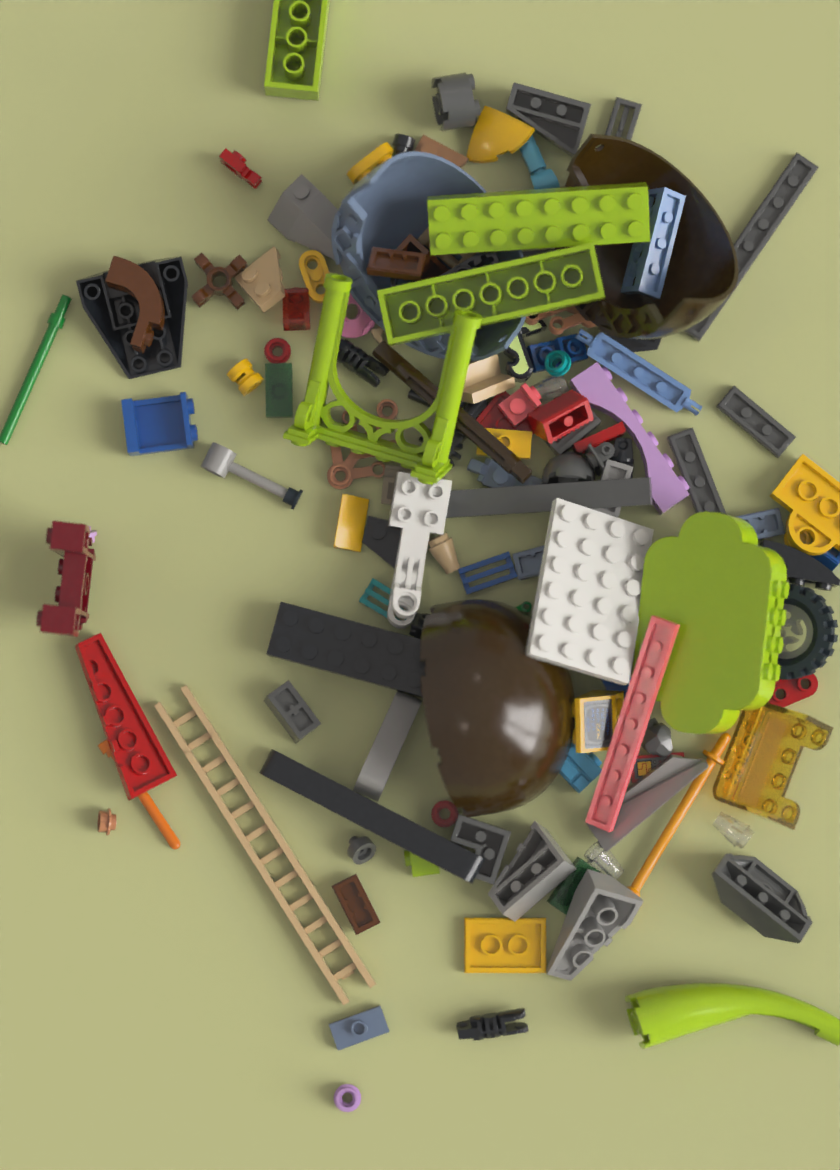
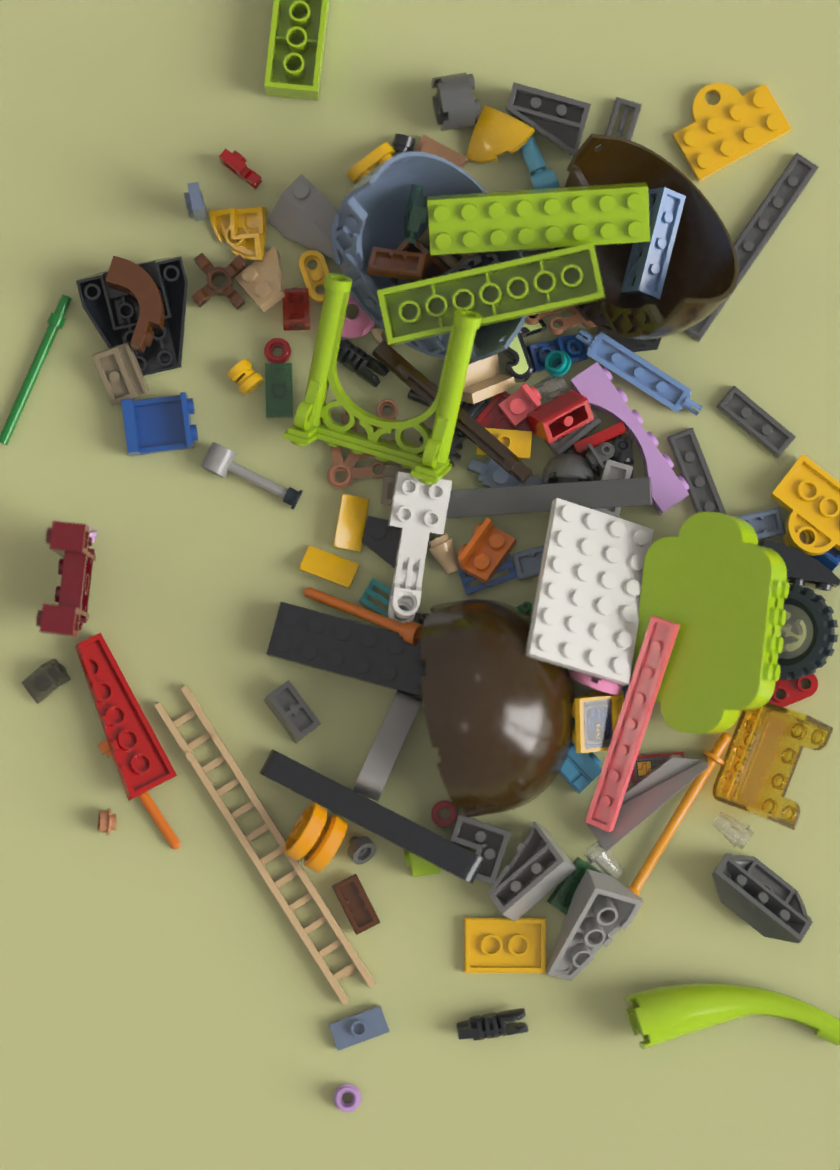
dark grey rock [641,718,673,757] -> none
none -> clear smoke bracket [21,659,71,704]
none -> dark tan plate [92,341,149,406]
none -> sand blue hinge [184,182,207,221]
none -> yellow brick [209,207,267,260]
none -> light orange wheel [283,802,348,873]
none -> yellow slope [299,545,359,589]
none -> orange piece [304,587,423,645]
none -> clear green plate [404,184,428,243]
none -> orange bracket [457,517,516,585]
none -> bright pink tile [569,670,623,695]
none -> yellow plate [672,83,792,182]

